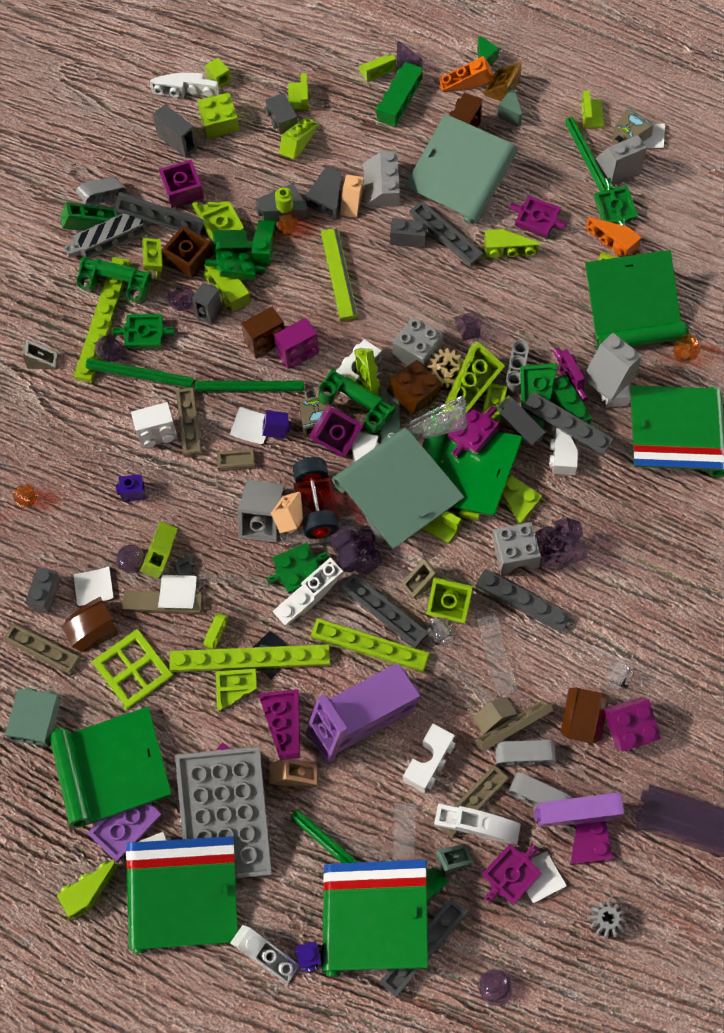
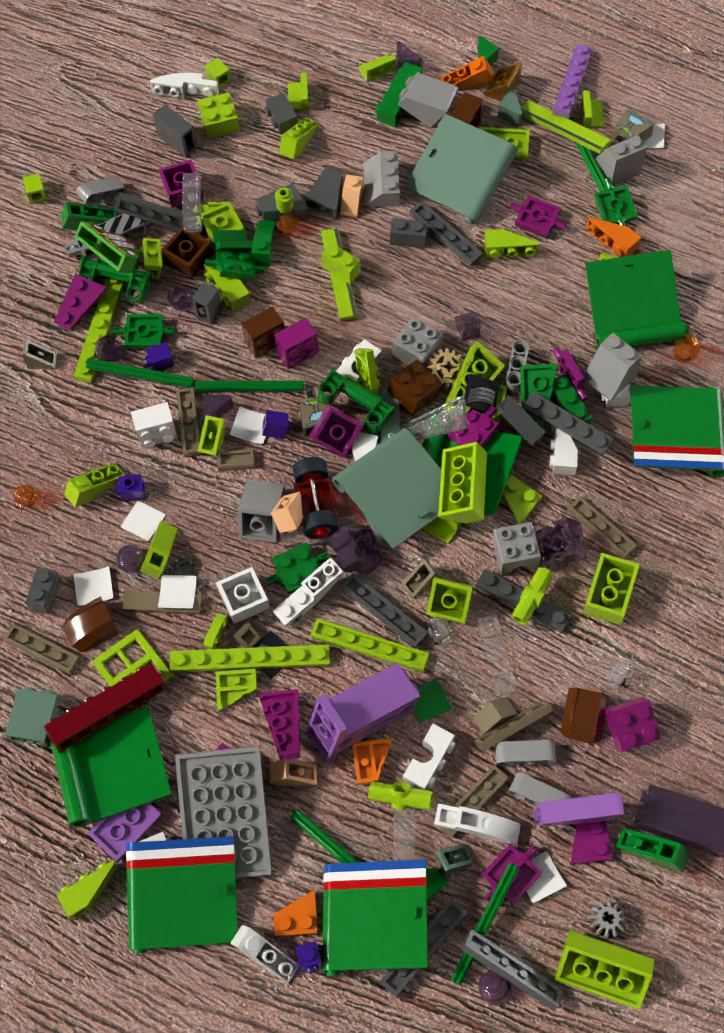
none -> lime brick [22,173,47,204]
none -> dark red brick [44,663,165,753]
none -> magenta wing [53,274,109,331]
none -> lime slope [64,462,125,507]
none -> bright green brick [74,221,143,273]
none -> white sticker [120,501,166,541]
none -> dark purple brick [145,342,175,371]
none -> clear slope [182,172,202,233]
none -> lime slope [197,415,225,456]
none -> clear purple slope [202,395,234,425]
none -> white brick [216,567,270,624]
none -> dark tan slope [232,623,262,648]
none -> orange wing [273,891,318,937]
none -> lime brick [321,243,361,284]
none -> orange wing [352,738,391,785]
none -> lime piece [368,781,434,810]
none -> light grey slope [398,72,458,127]
none -> green sticker [414,679,452,723]
none -> lime slope [438,442,487,523]
none -> green axle [451,863,519,985]
none -> dark grey plate [461,929,564,1011]
none -> black sticker [463,374,500,412]
none -> lime wing [479,127,530,161]
none -> lime piece [511,567,554,626]
none -> lime tile [521,100,611,154]
none -> medium lavender plate [552,45,592,118]
none -> lime slope [555,930,654,1010]
none -> dark tan tile [567,496,638,560]
none -> lime brick [583,553,640,625]
none -> green slope [616,828,689,873]

